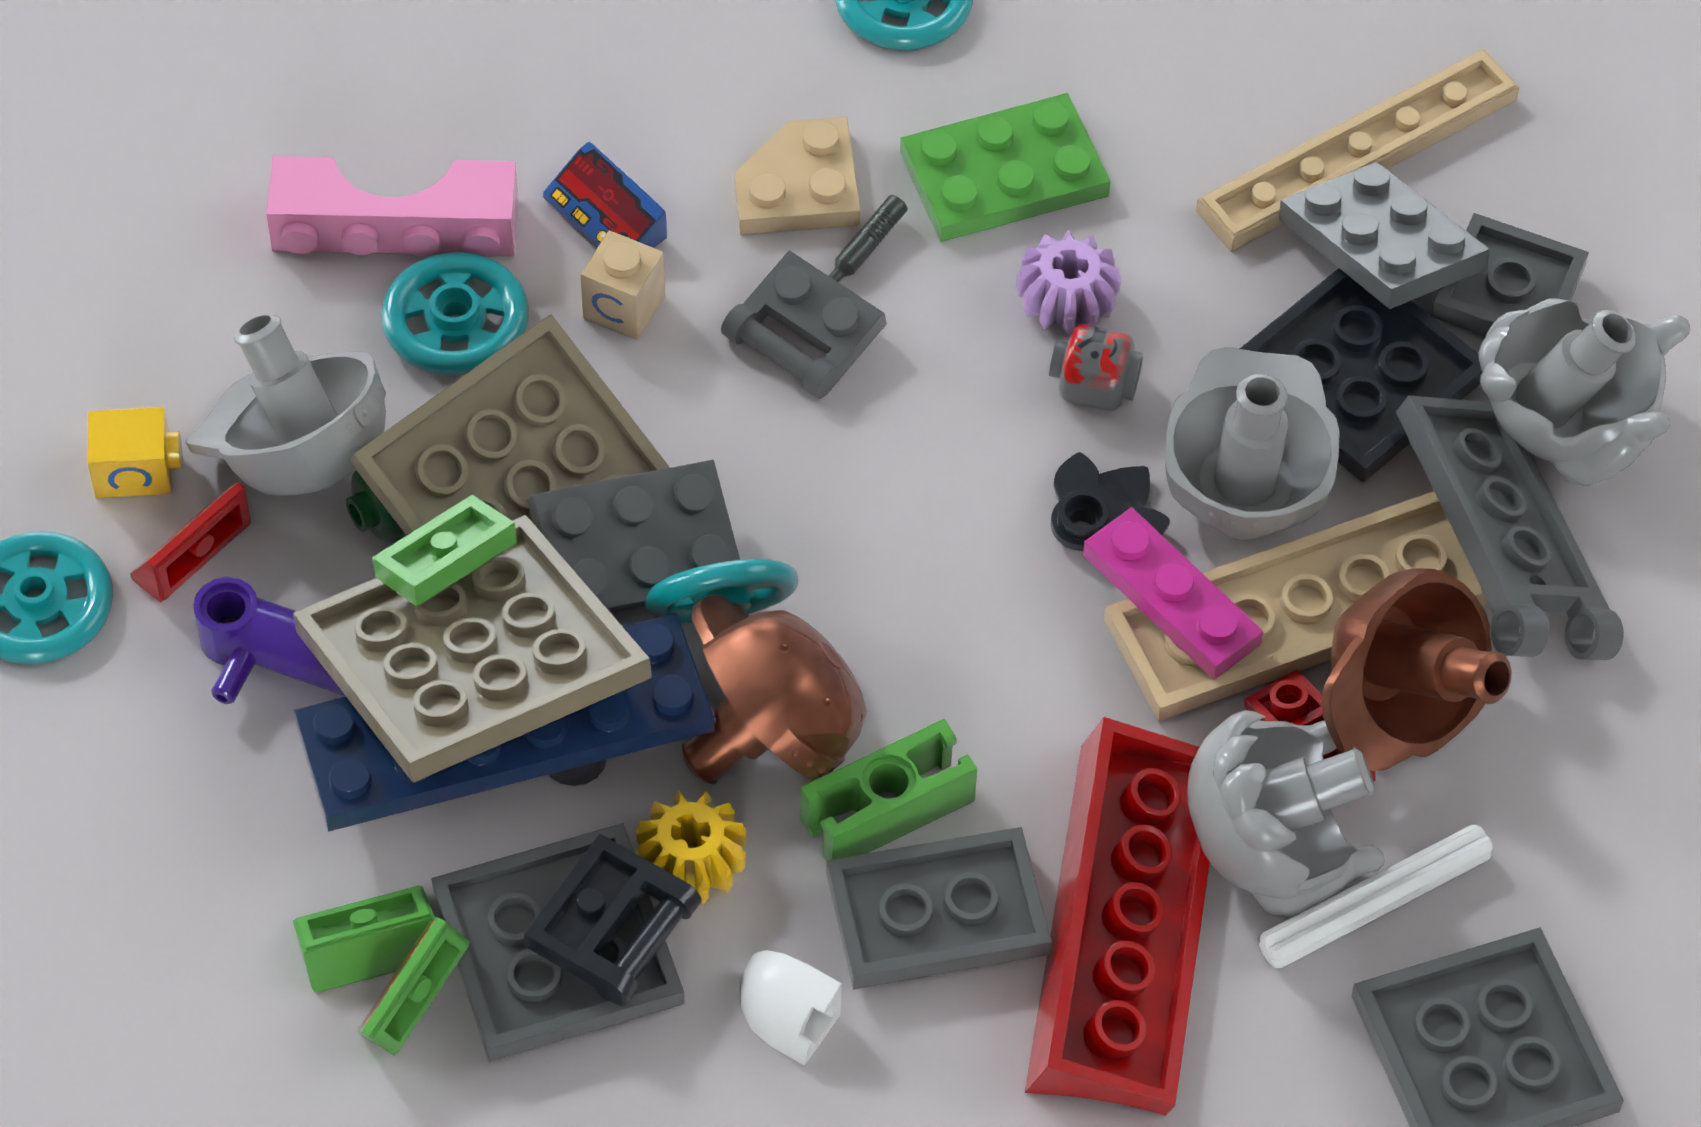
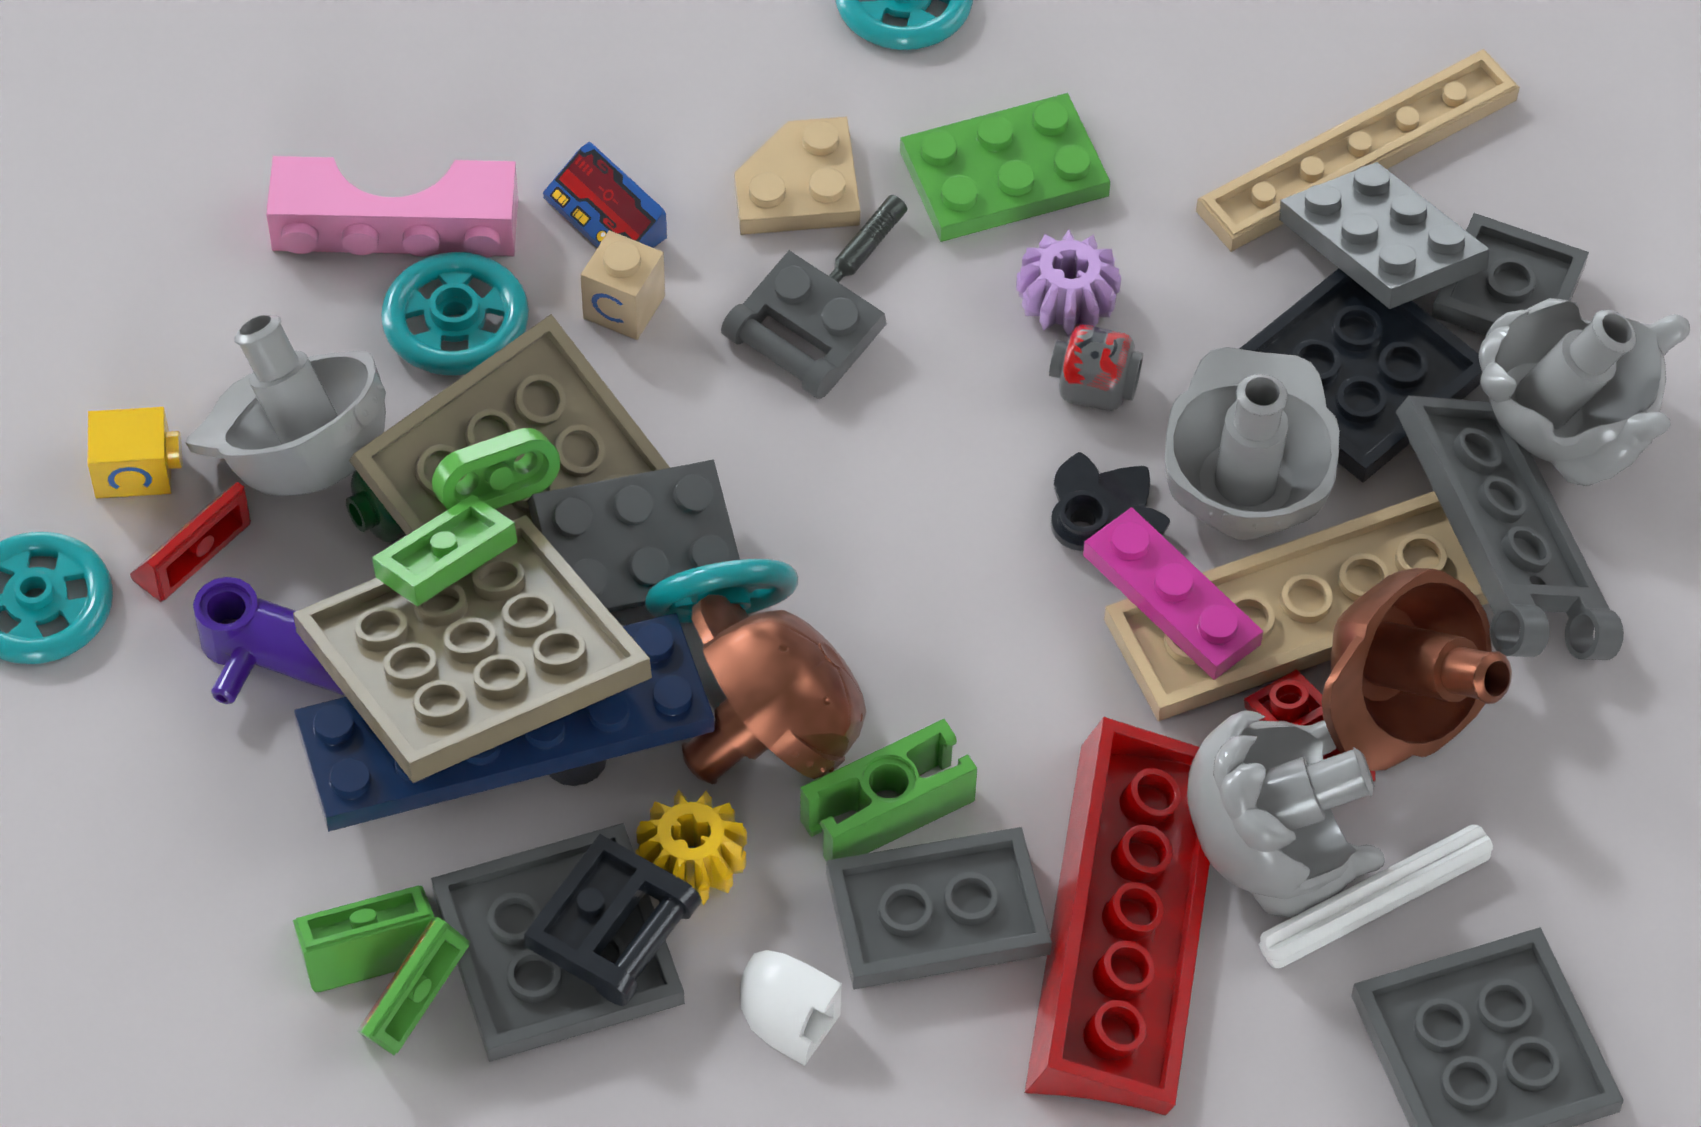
none -> bright green plate [432,428,560,510]

